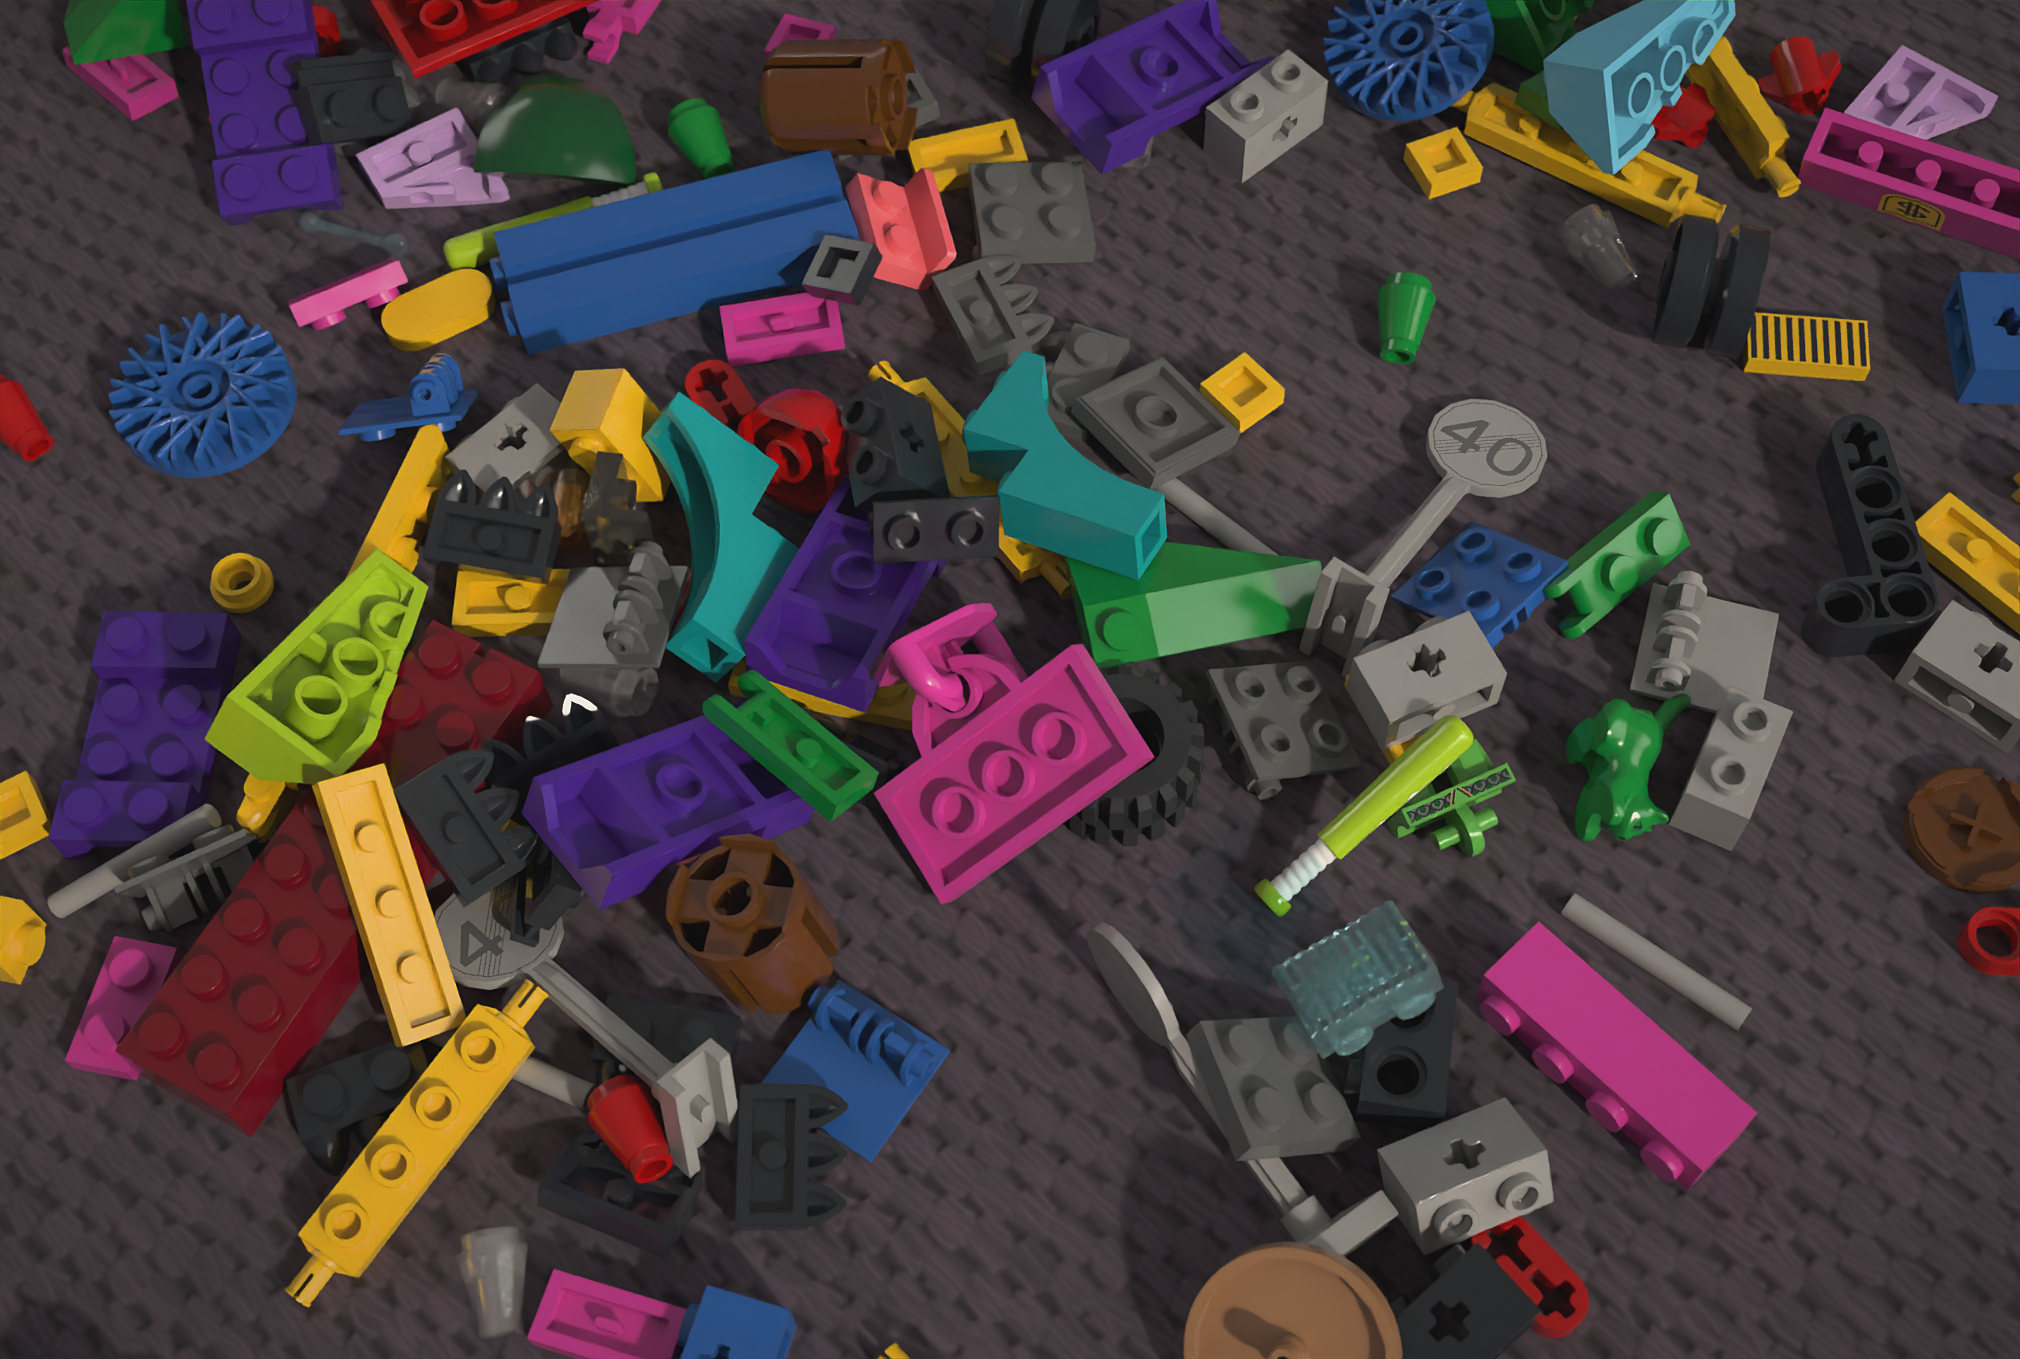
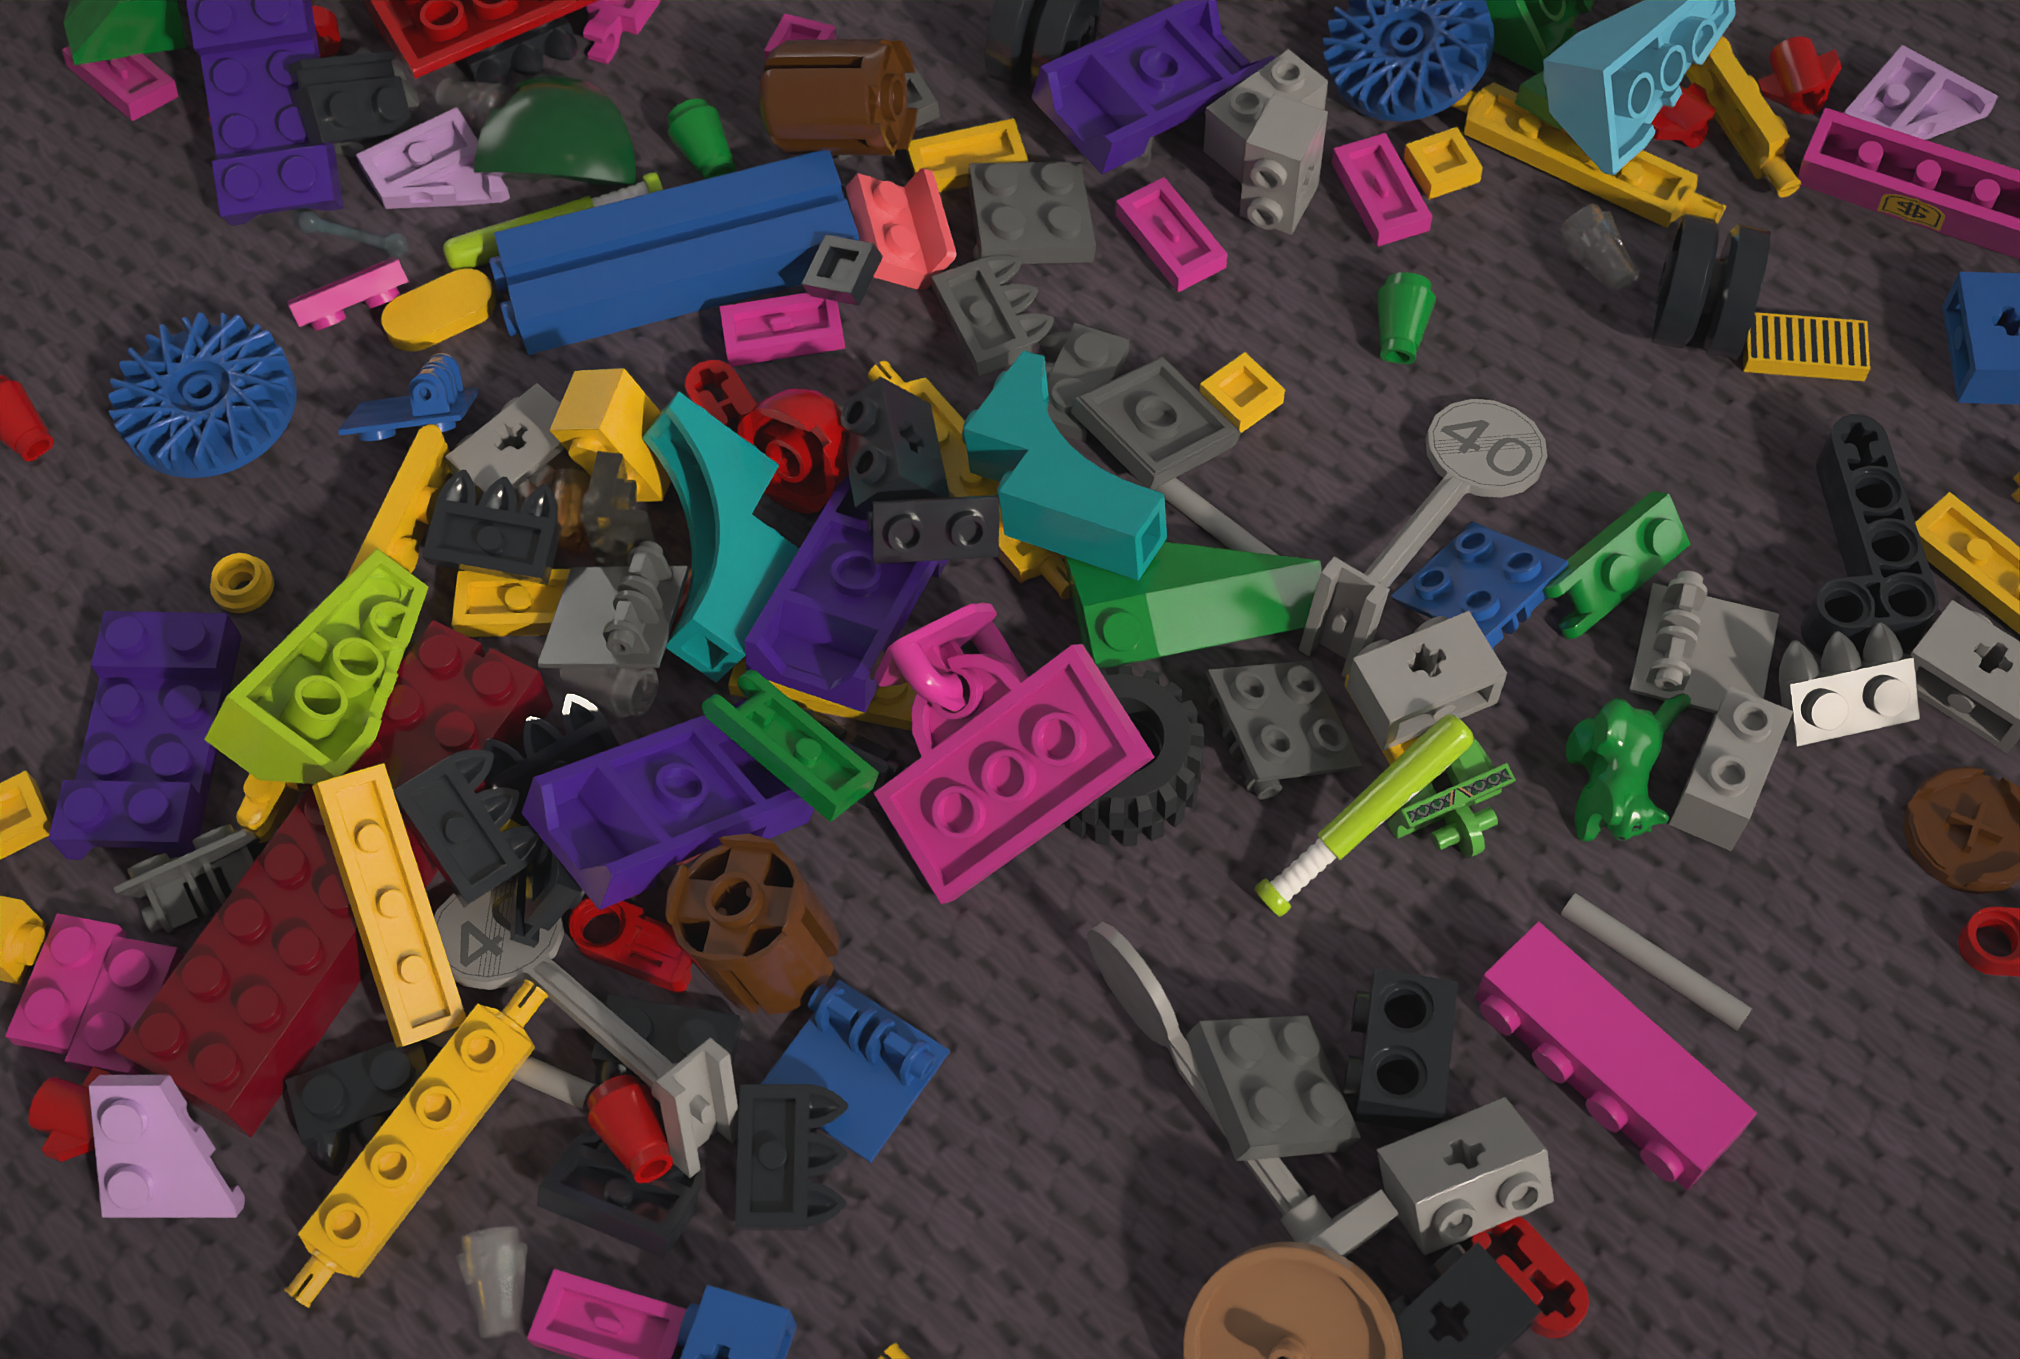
light grey bar [47,804,221,918] -> none
clear light blue brick [1271,900,1444,1059] -> none
none -> dark pink plate [5,913,127,1055]
none -> red piece [29,1067,110,1162]
none -> lavender wing [89,1075,245,1218]
none -> red piece [569,897,694,993]
none -> dark pink plate [1116,177,1227,292]
none -> light grey brick [1240,93,1328,235]
none -> dark pink plate [1331,133,1432,247]
none -> plate [1779,622,1920,747]

